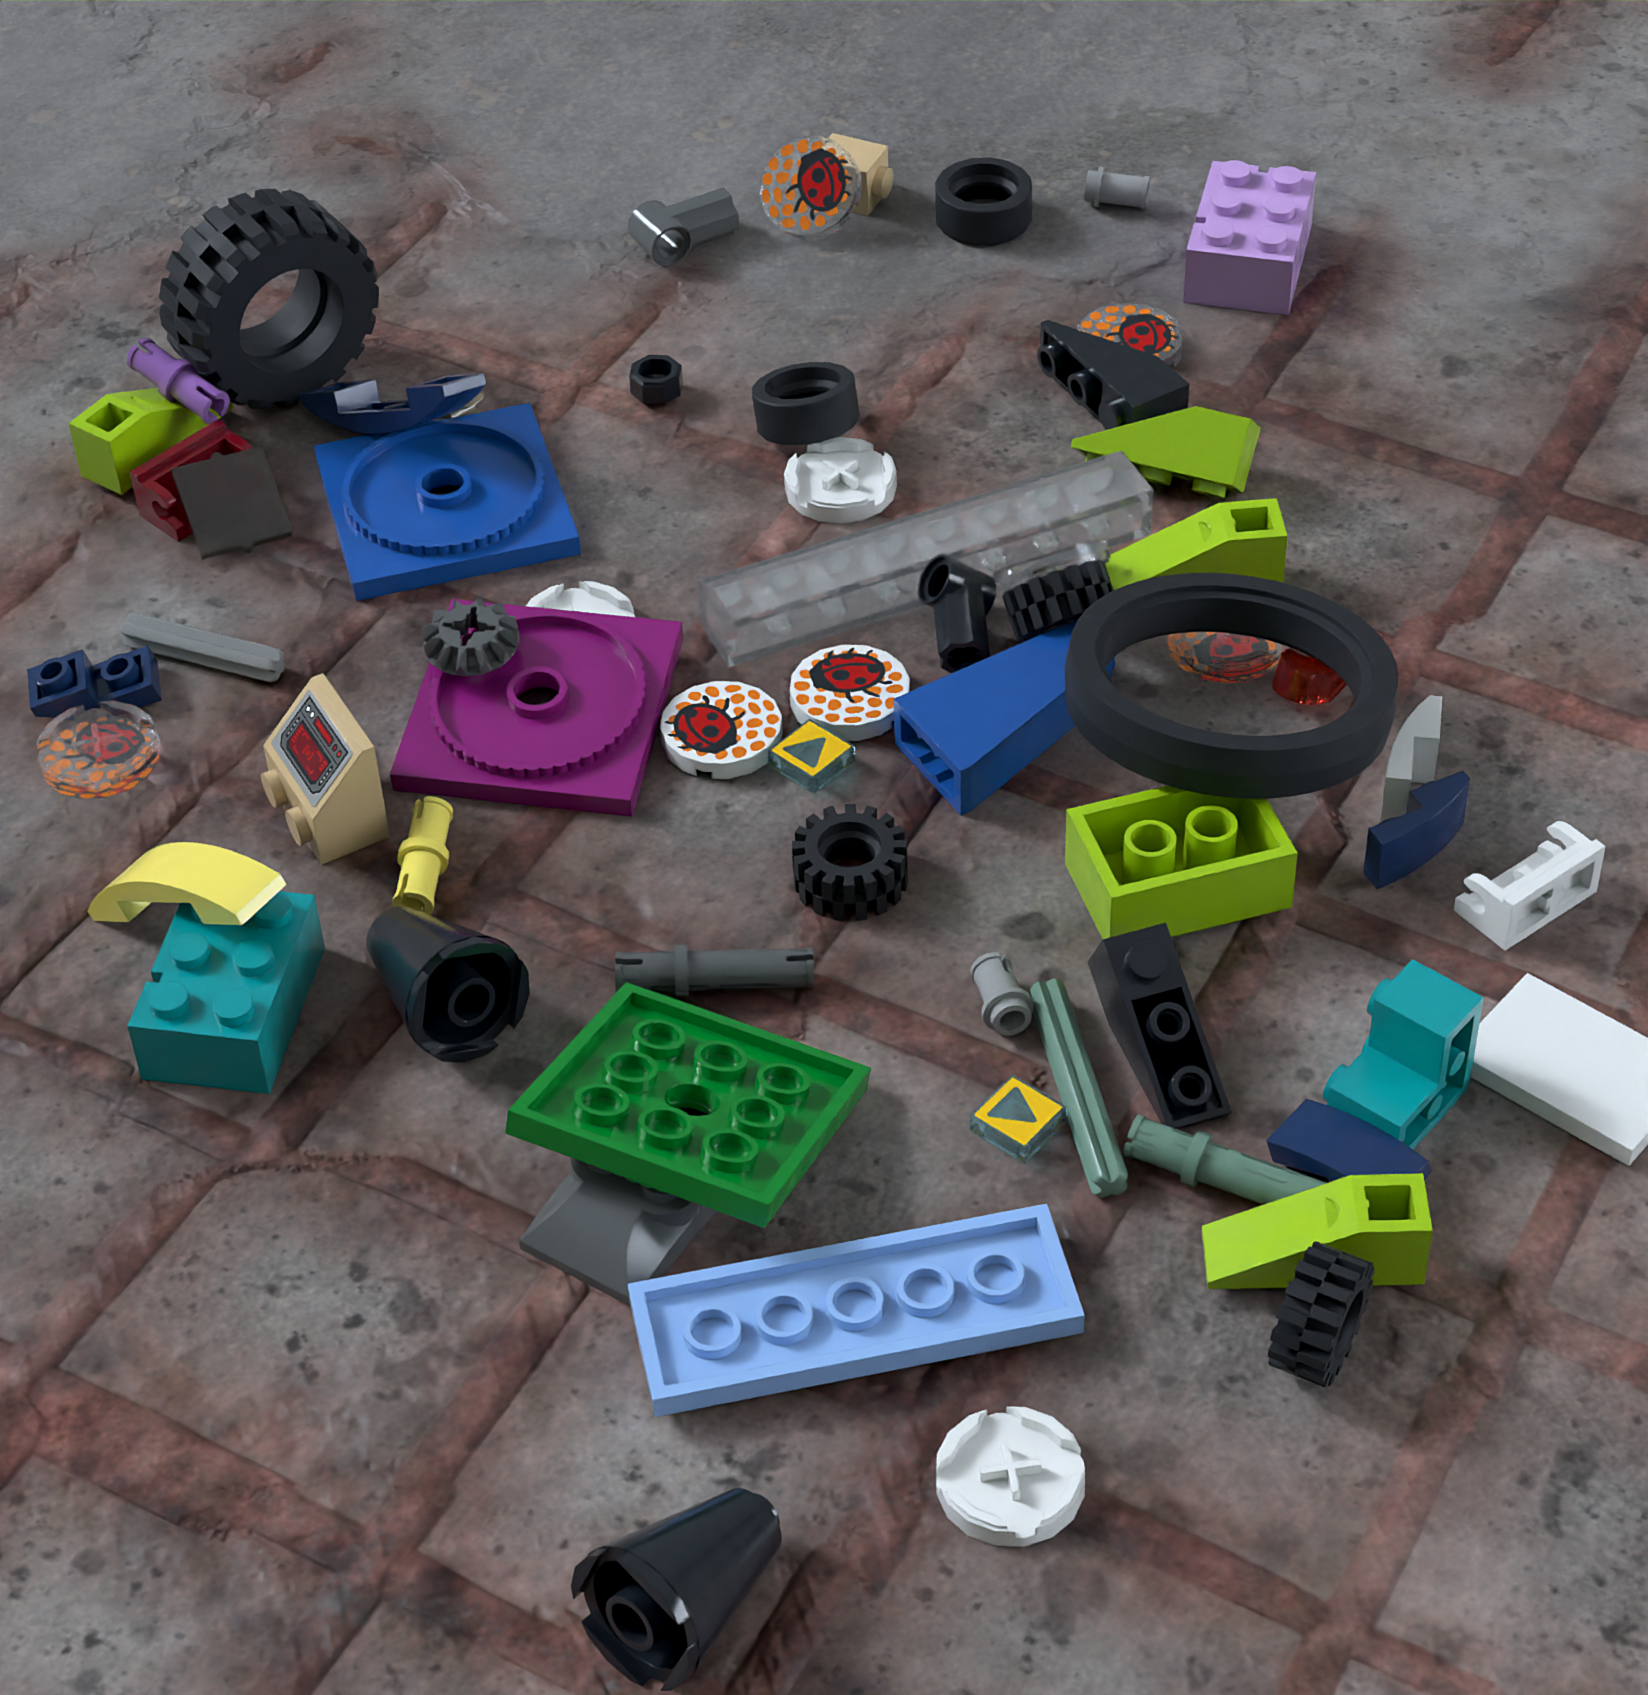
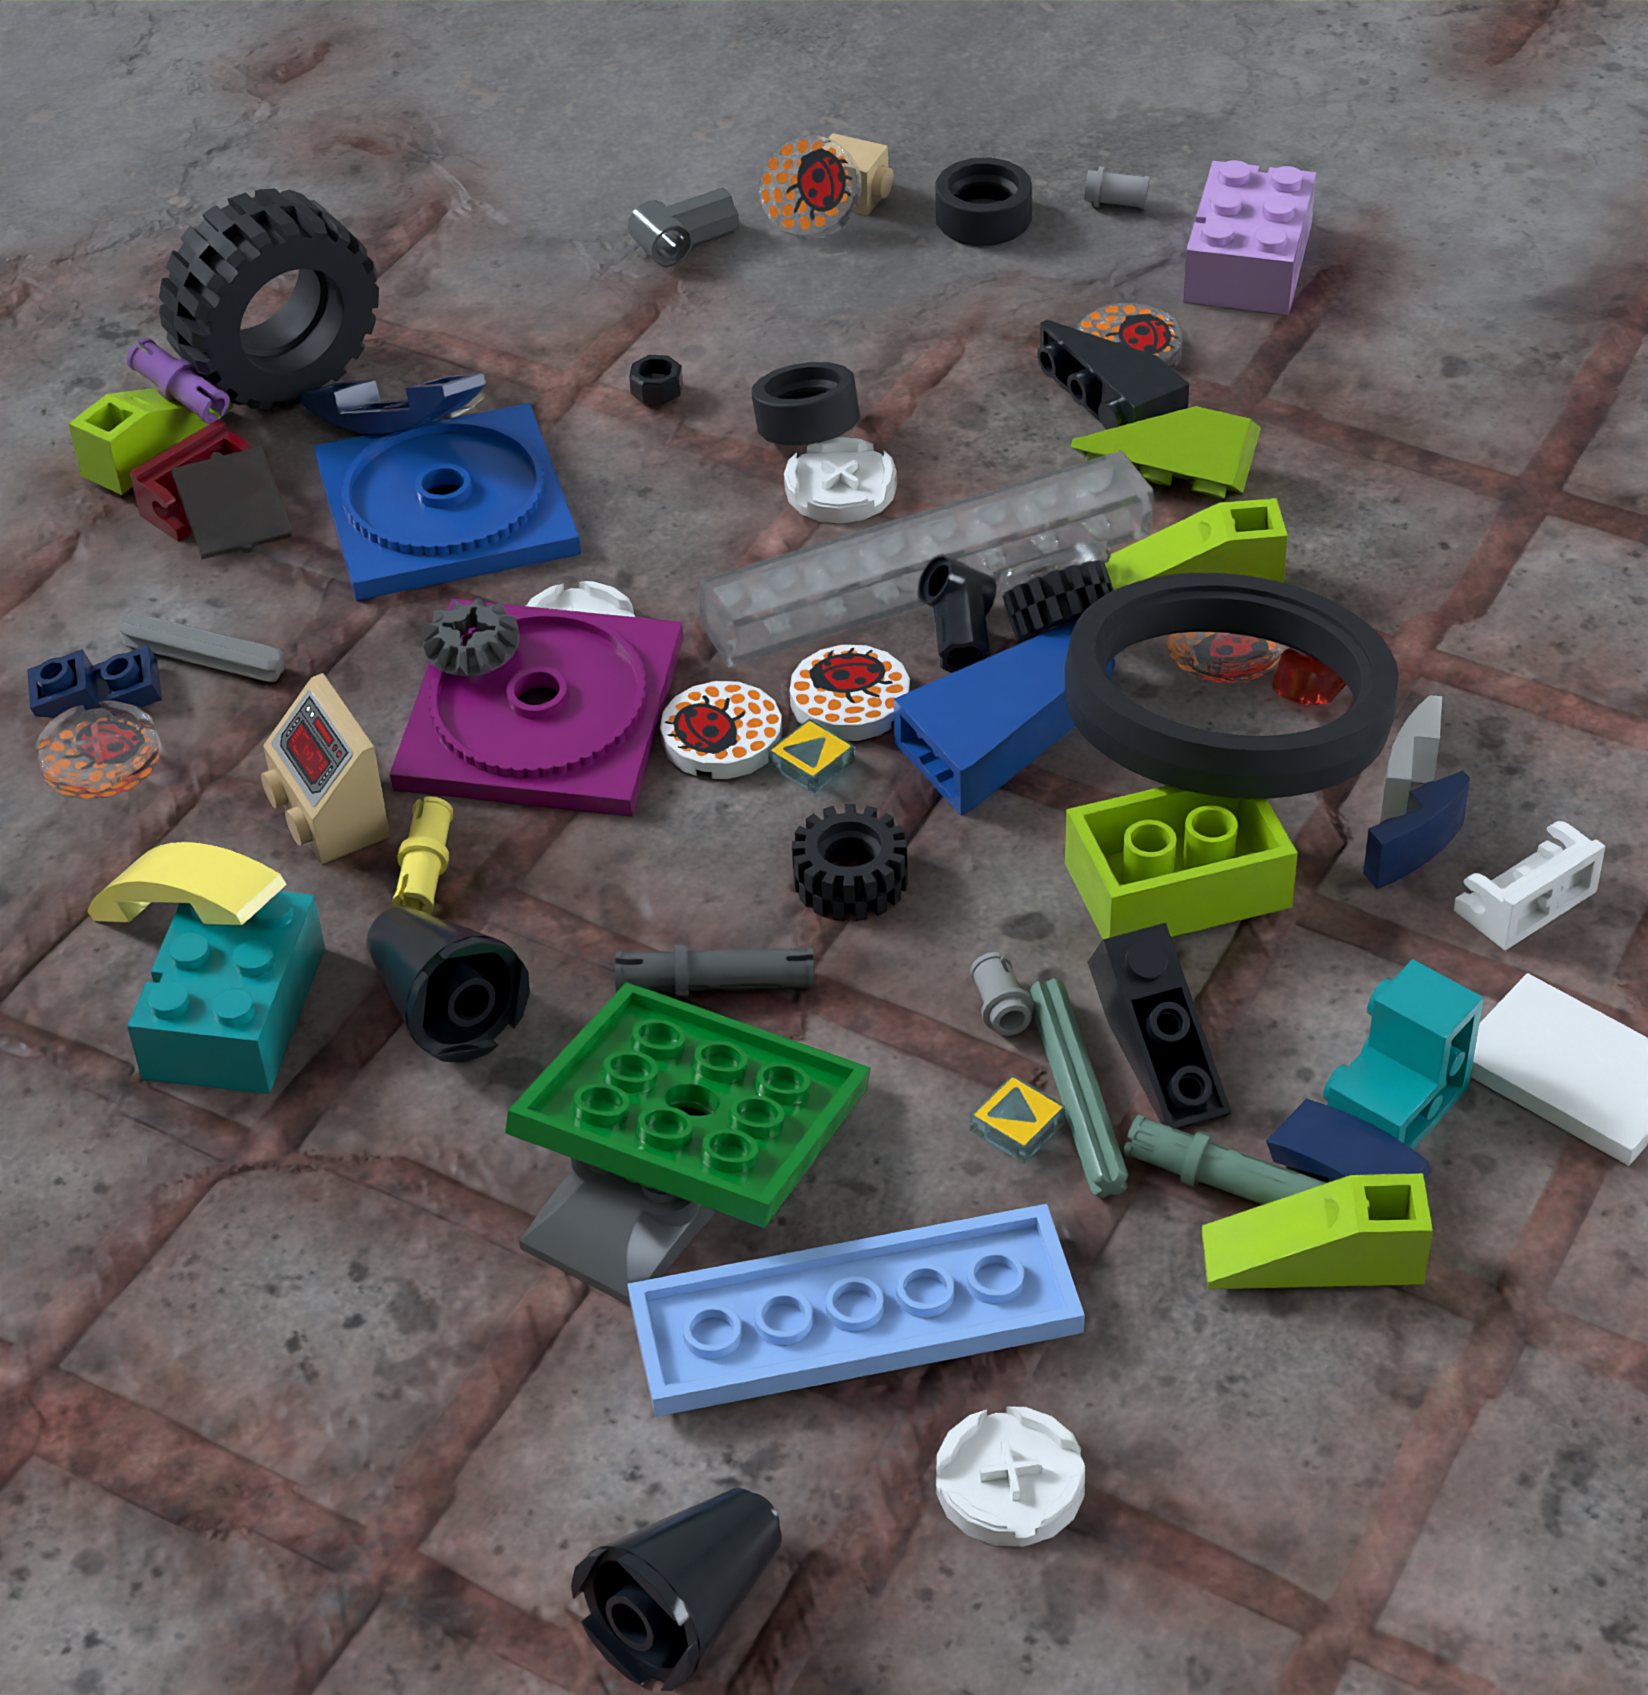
black tyre [1268,1241,1375,1388] -> none

